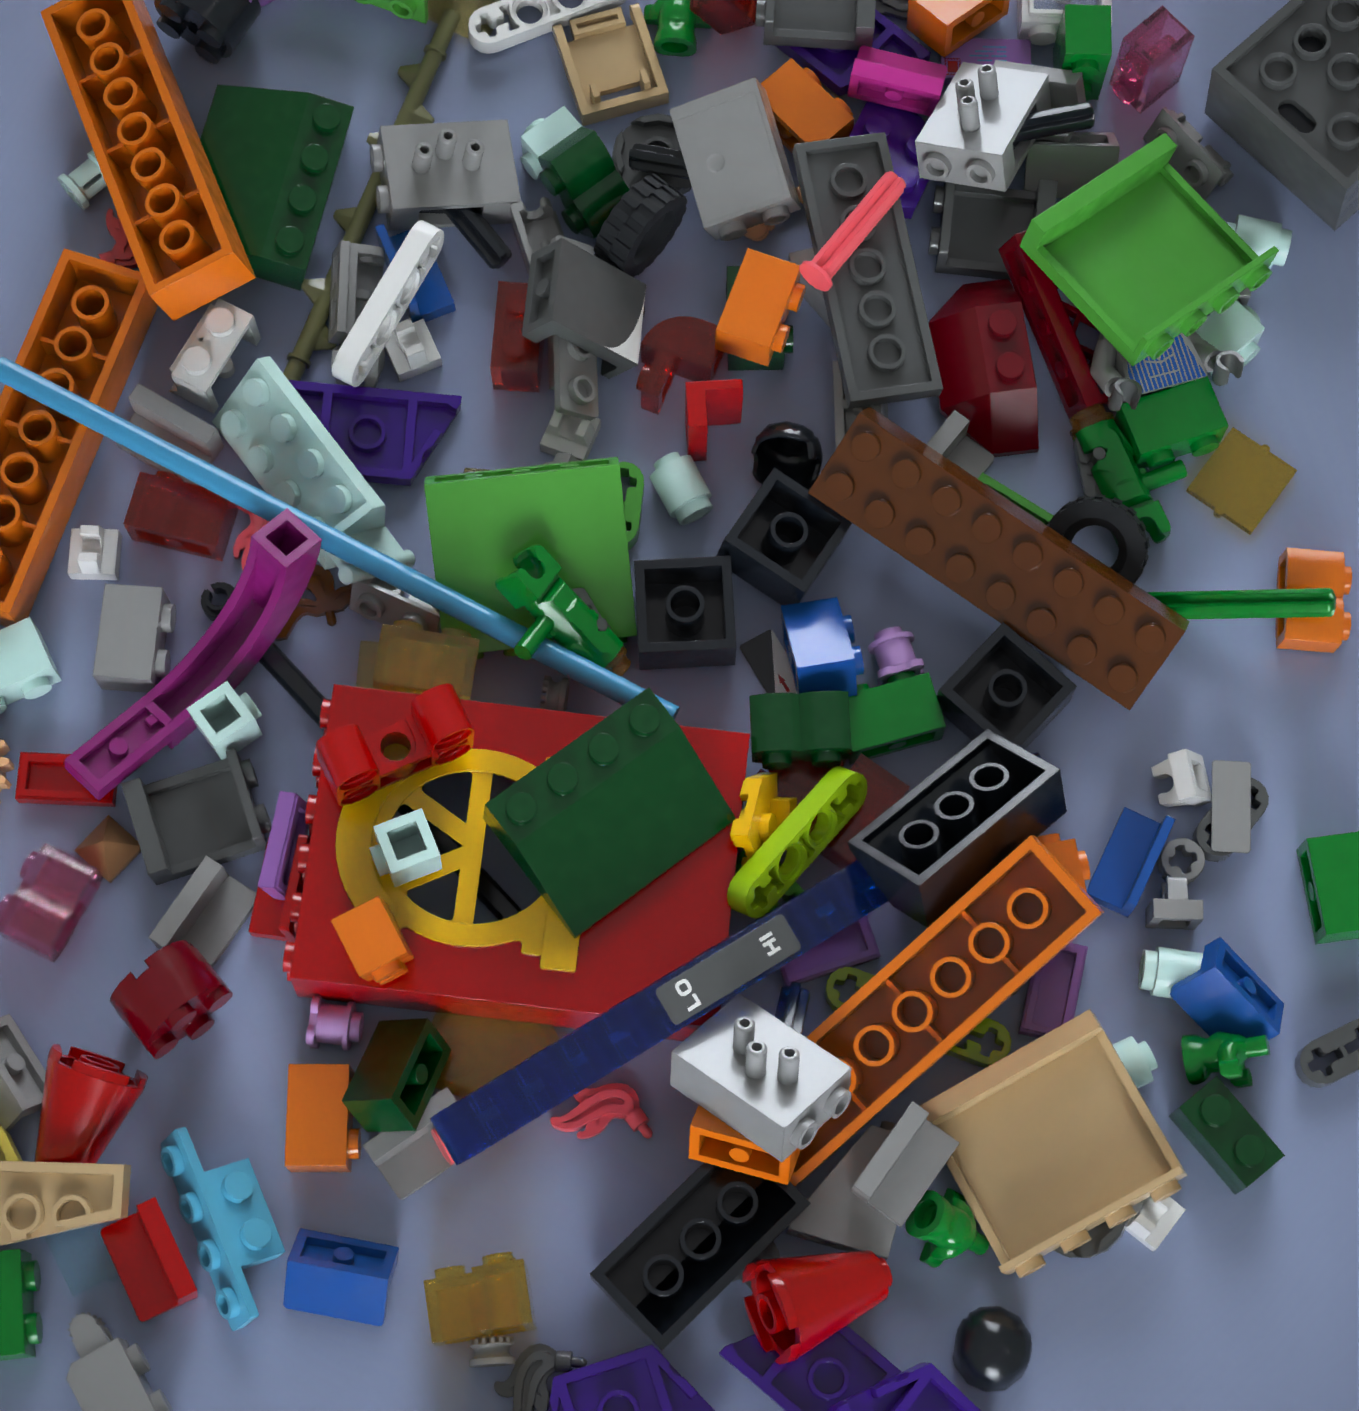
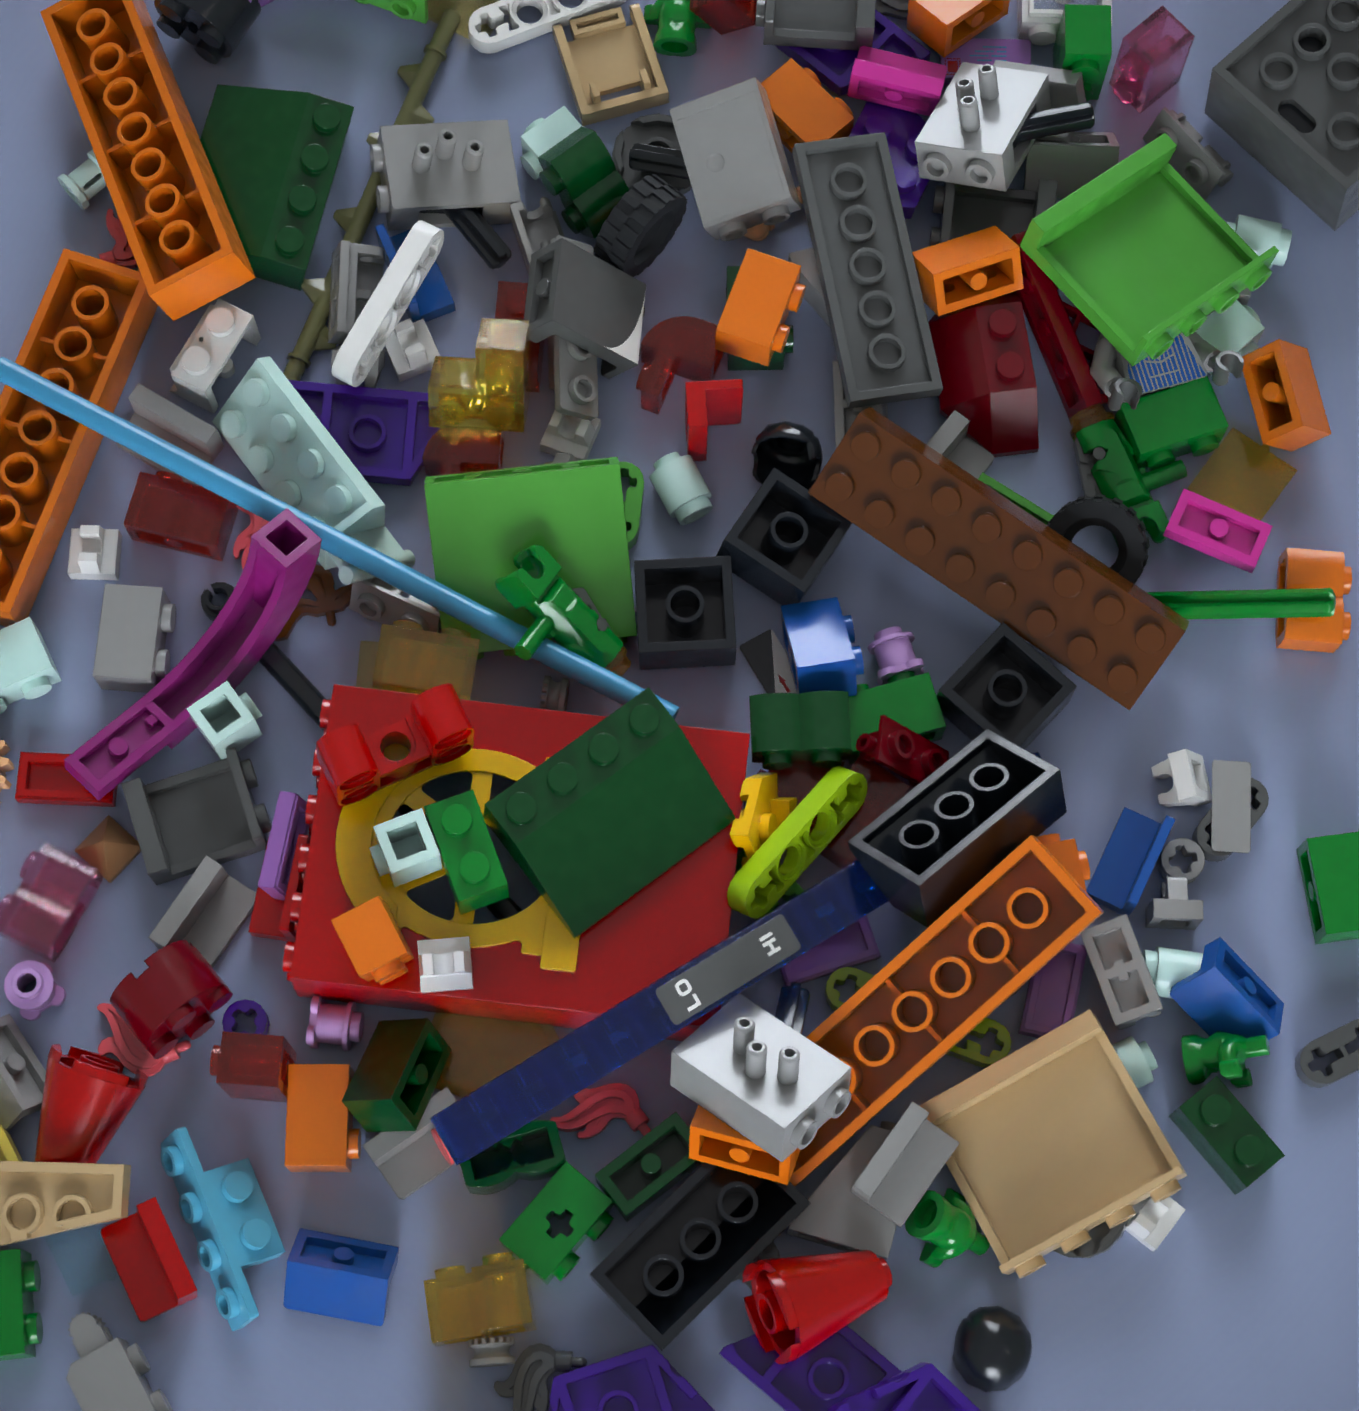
coral axle [799,171,906,291] -> none
none -> lavender brick [4,960,66,1021]
none -> coral piece [97,1003,191,1077]
none -> clear red brick [210,1031,297,1103]
none -> dark purple bush [222,999,270,1048]
none -> white tile [417,936,474,993]
none -> clear red brick [423,418,505,477]
none -> green brick [424,789,509,915]
none -> clear yellow brick [428,318,530,432]
none -> dark green brick [457,1120,566,1195]
none -> green brick [499,1161,614,1285]
none -> dark green brick [595,1112,703,1222]
none -> dark red hinge [856,715,949,787]
none -> orange brick [912,226,1024,316]
none -> light grey hinge [1080,914,1164,1030]
none -> dark pink panel [1163,488,1273,573]
none -> orange brick [1242,339,1331,452]

